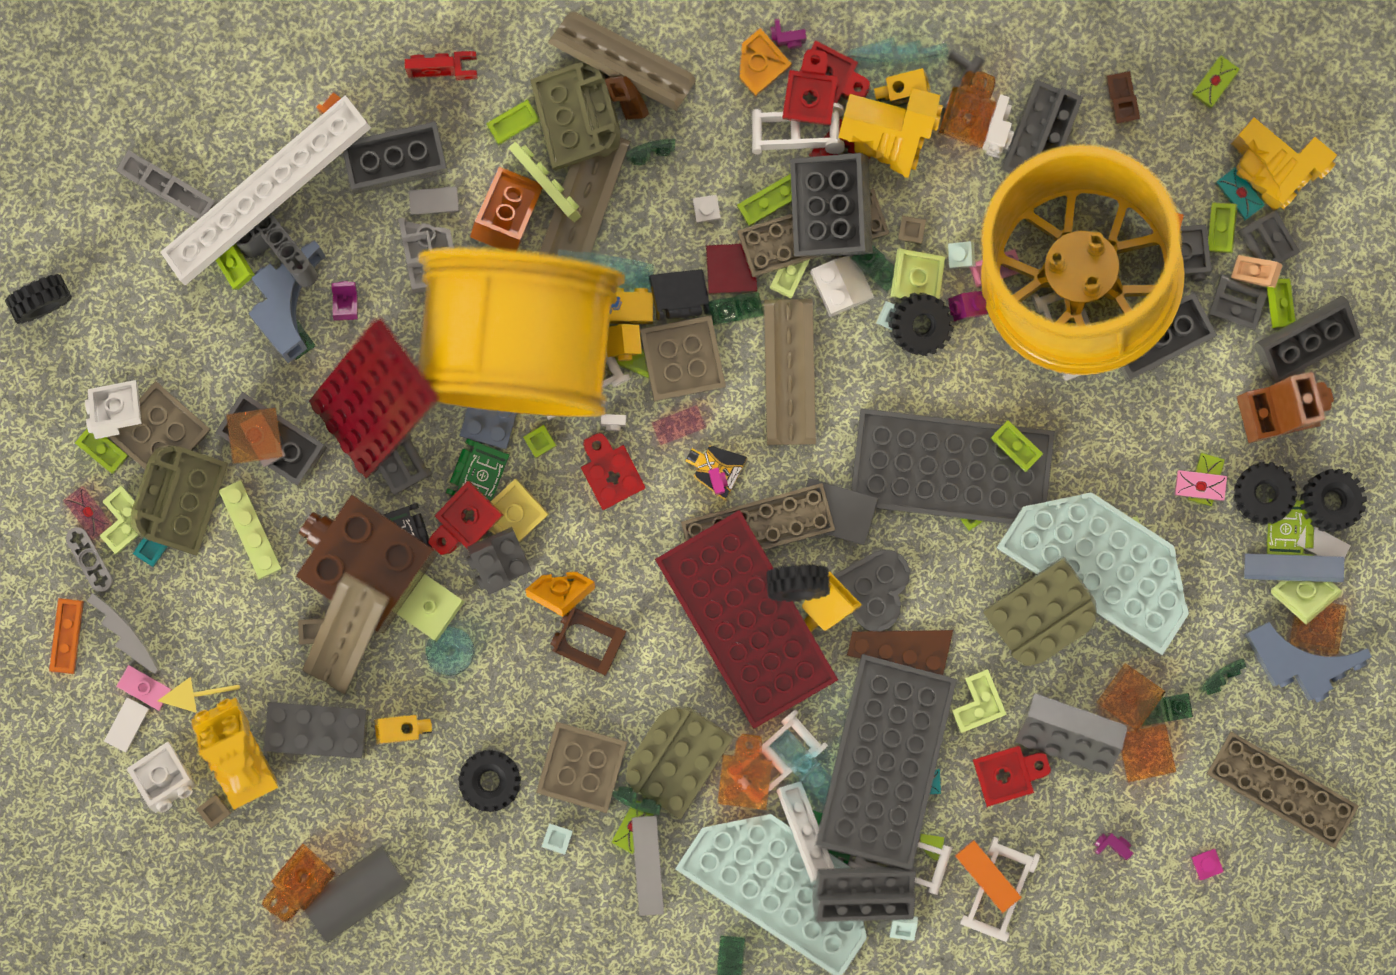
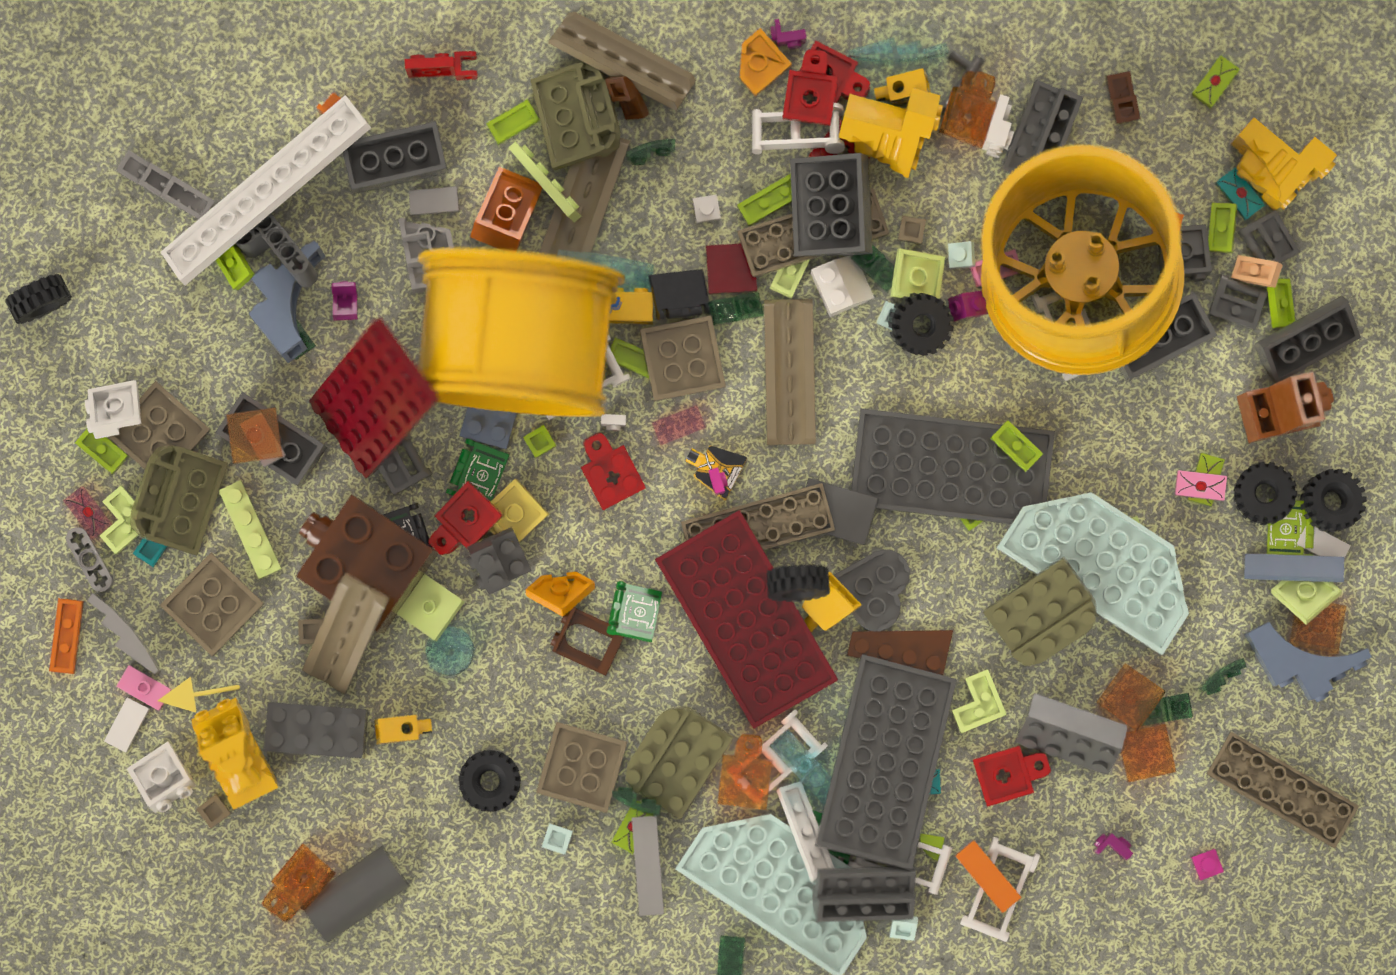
yellow brick [607,324,642,361] -> none
none -> dark tan plate [159,553,264,657]
none -> piece [607,581,662,643]

